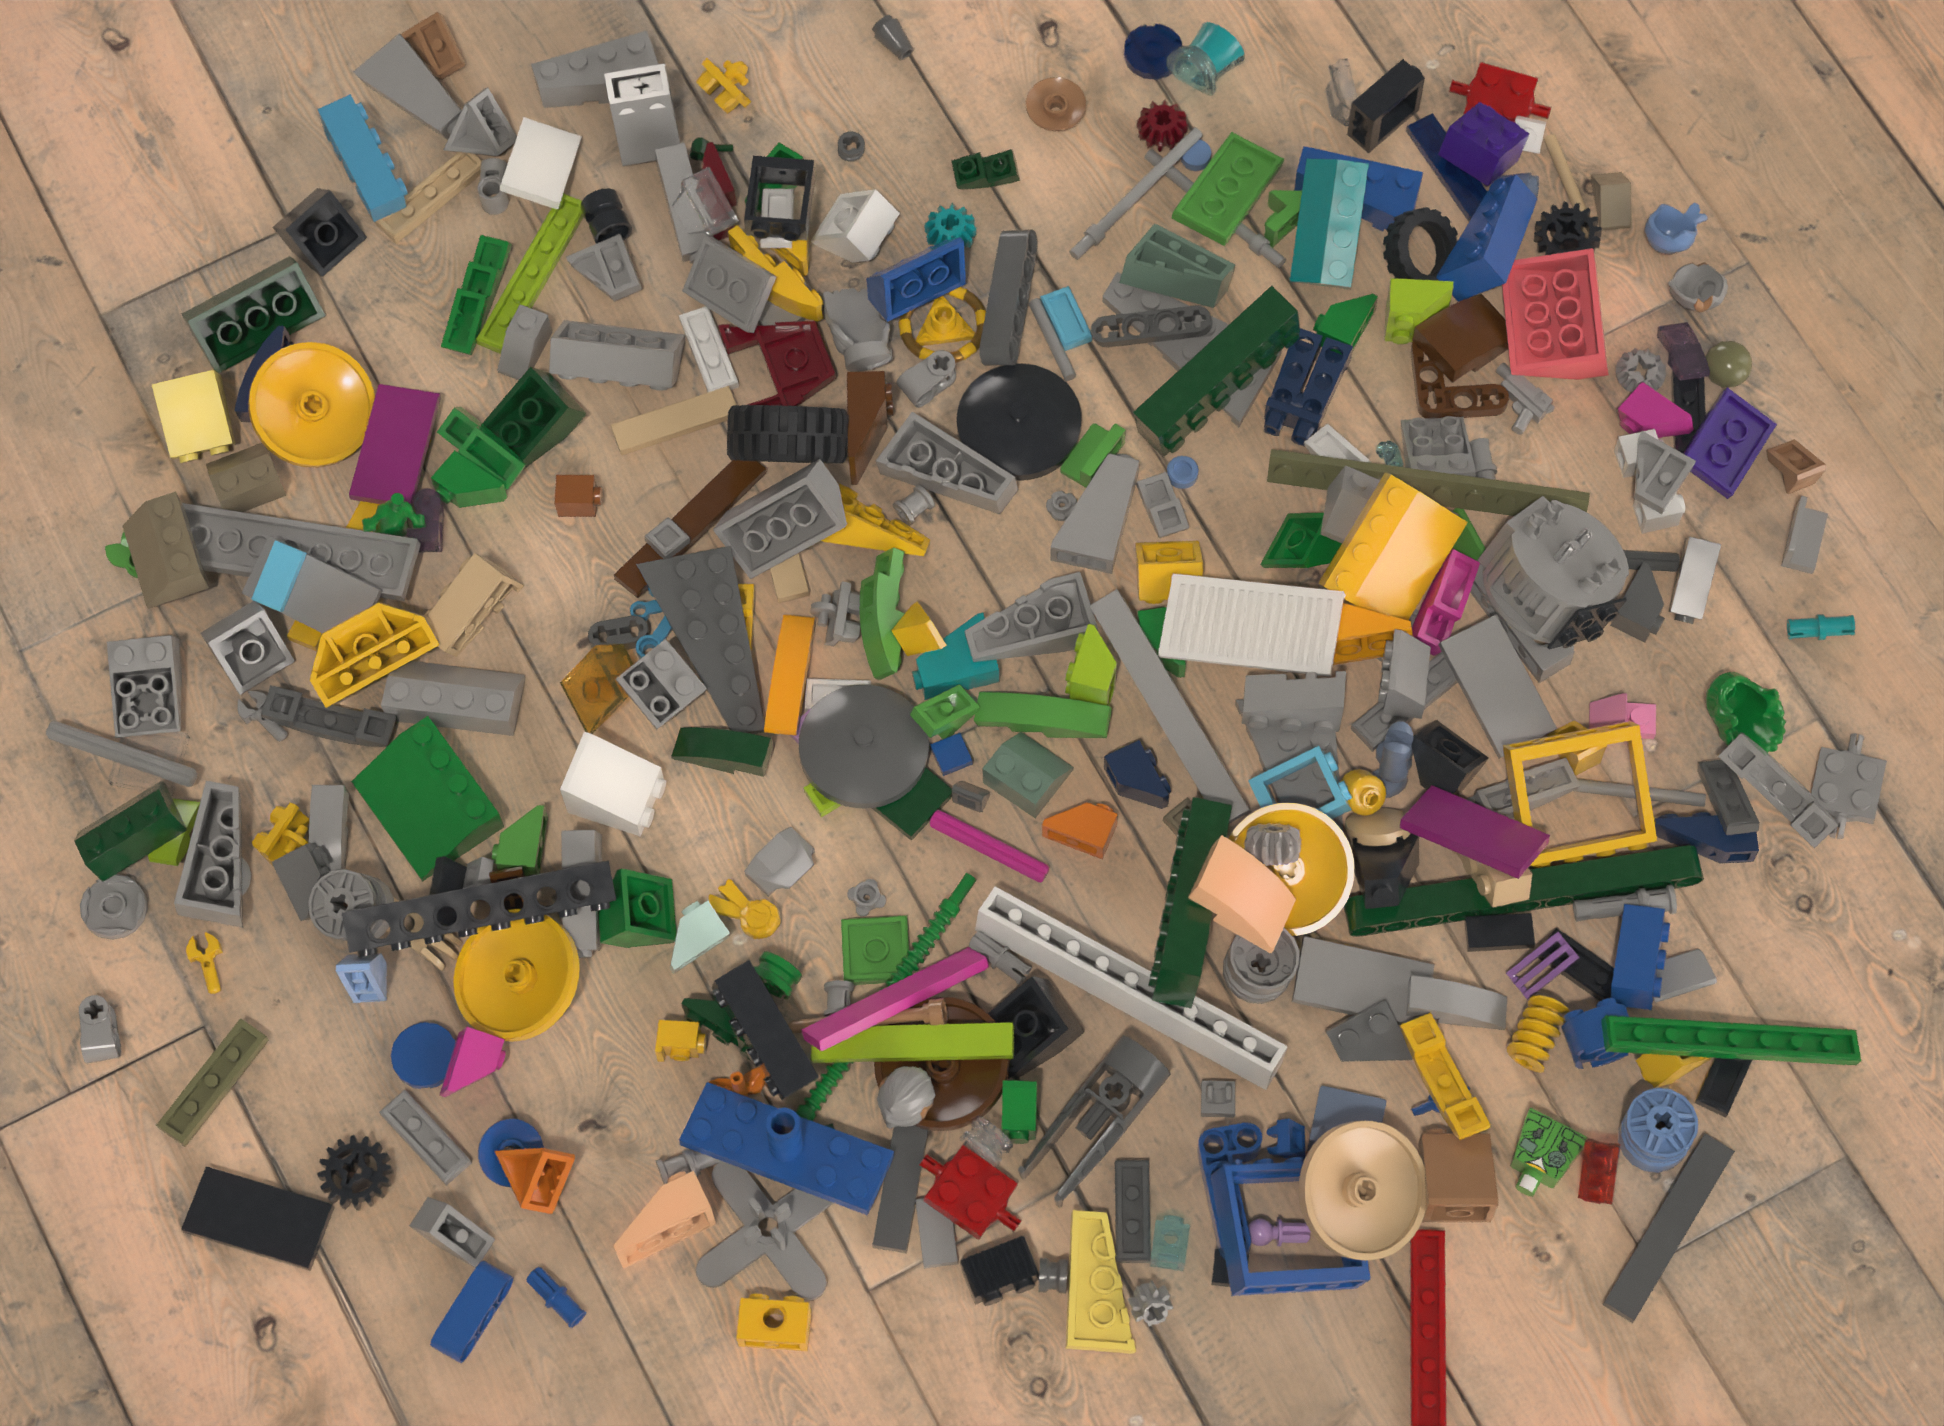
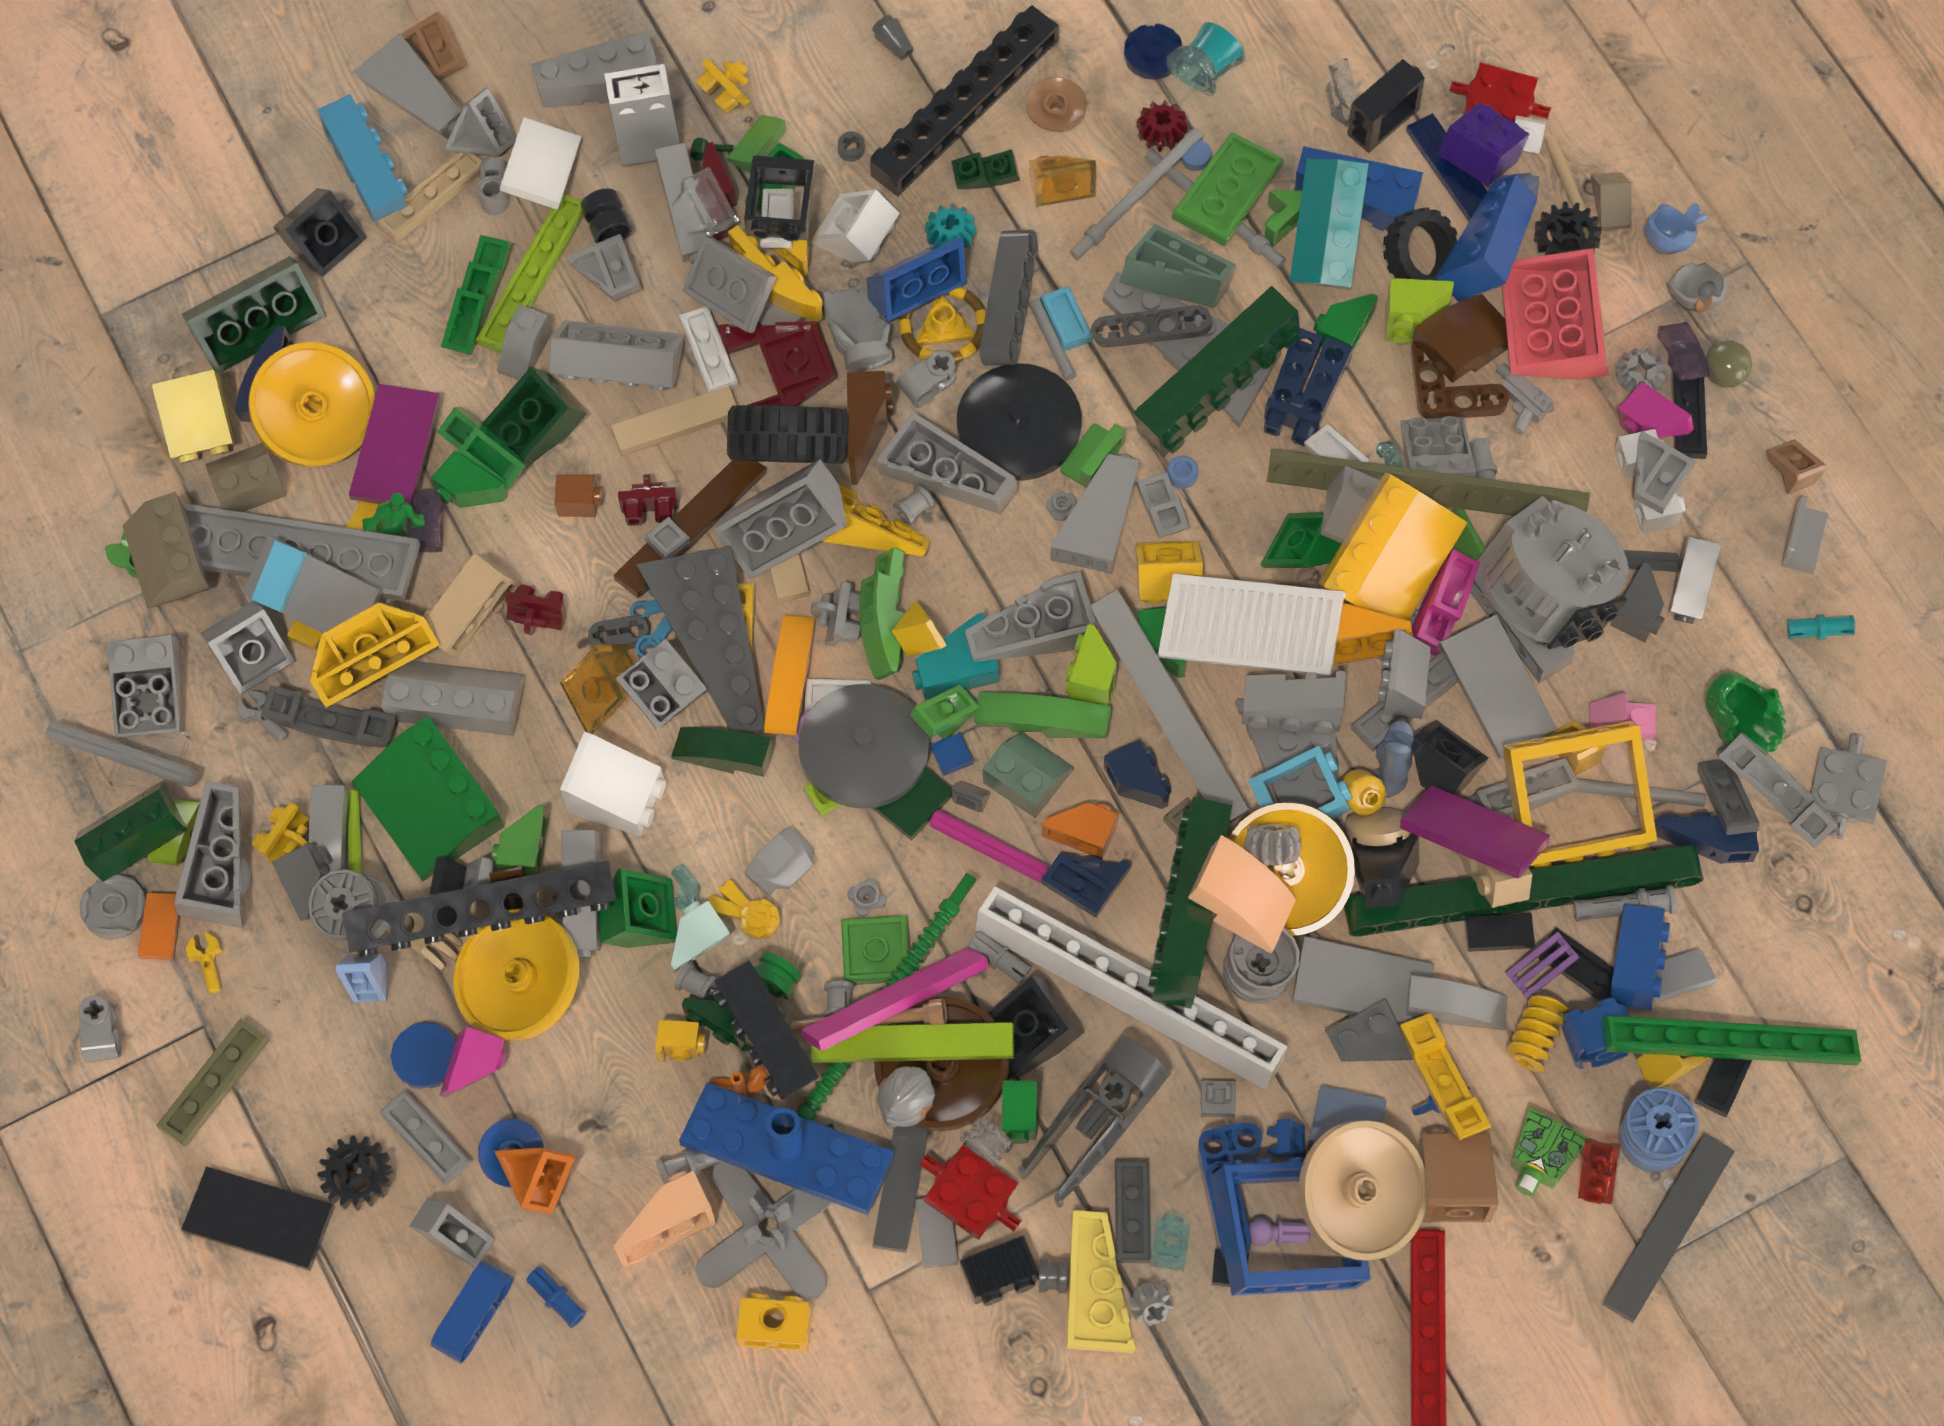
dark purple tile [1683,387,1777,499] -> none
none -> orange tile [138,893,179,960]
none -> lime bar [347,790,362,873]
none -> dark red hips [505,584,564,635]
none -> dark red hips [618,474,678,526]
none -> clear light blue arm [671,864,701,911]
none -> light grey bush [674,962,717,1000]
none -> bright green slope [727,115,786,174]
none -> black brick [870,5,1059,197]
none -> clear yellow slope [1029,155,1097,207]
none -> dark blue wing [1041,853,1131,918]

